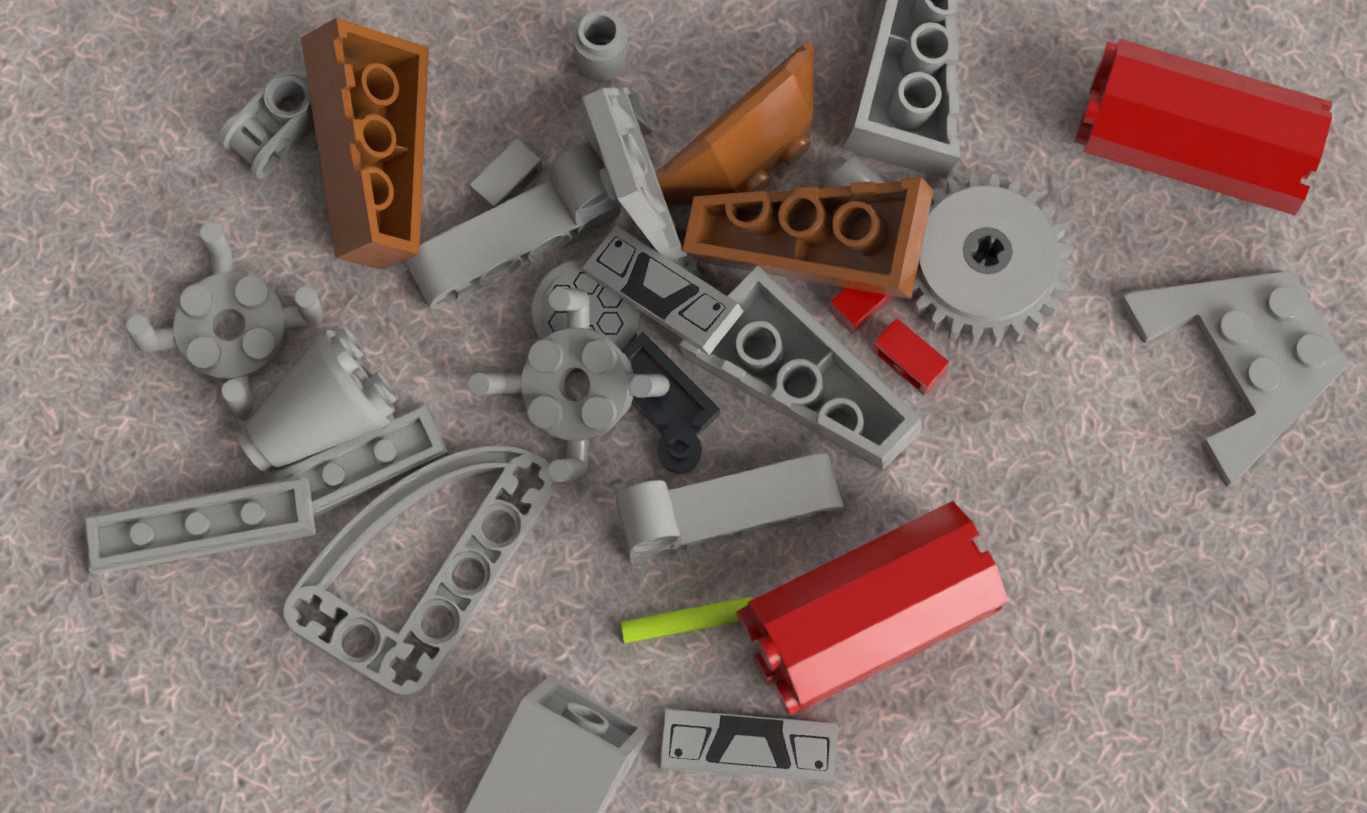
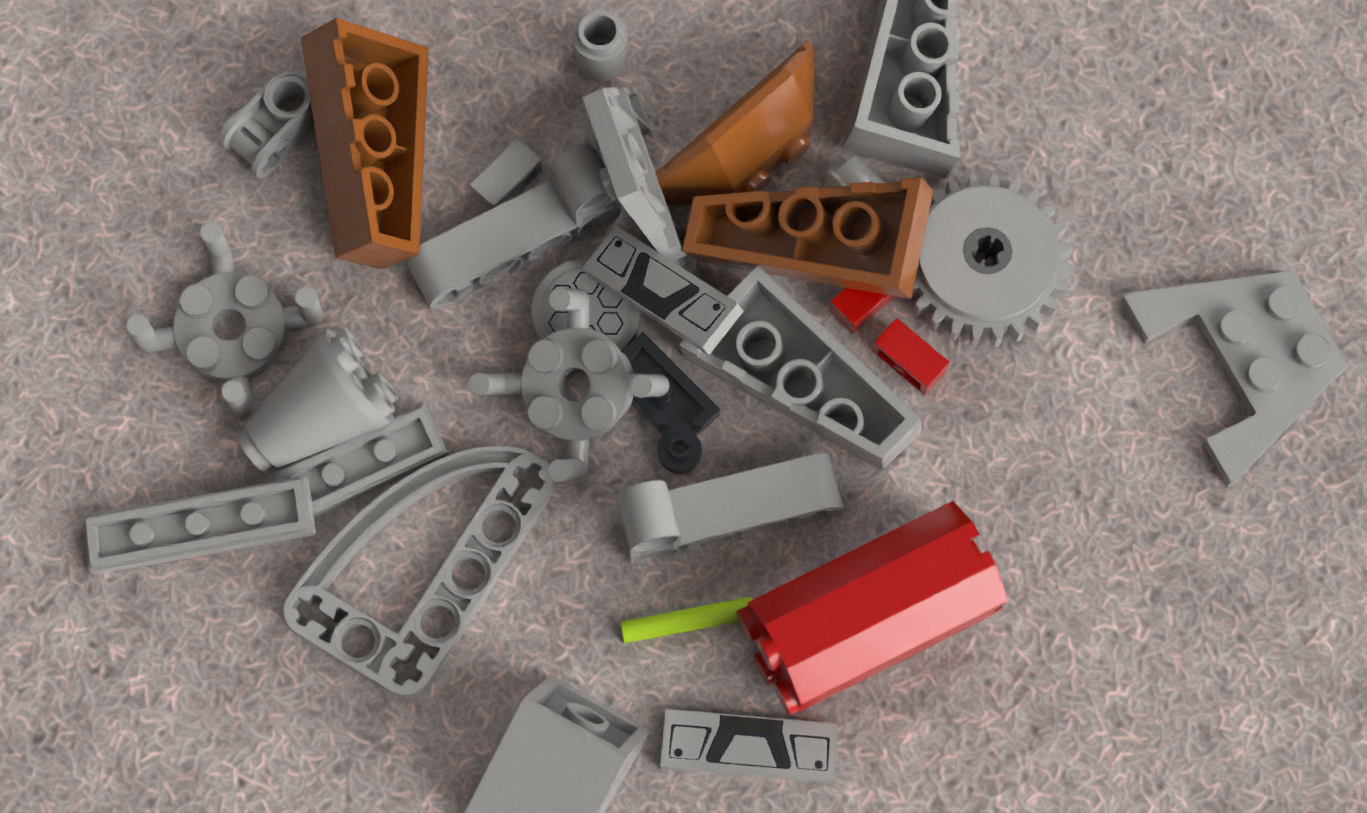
red brick [1074,38,1332,215] -> none

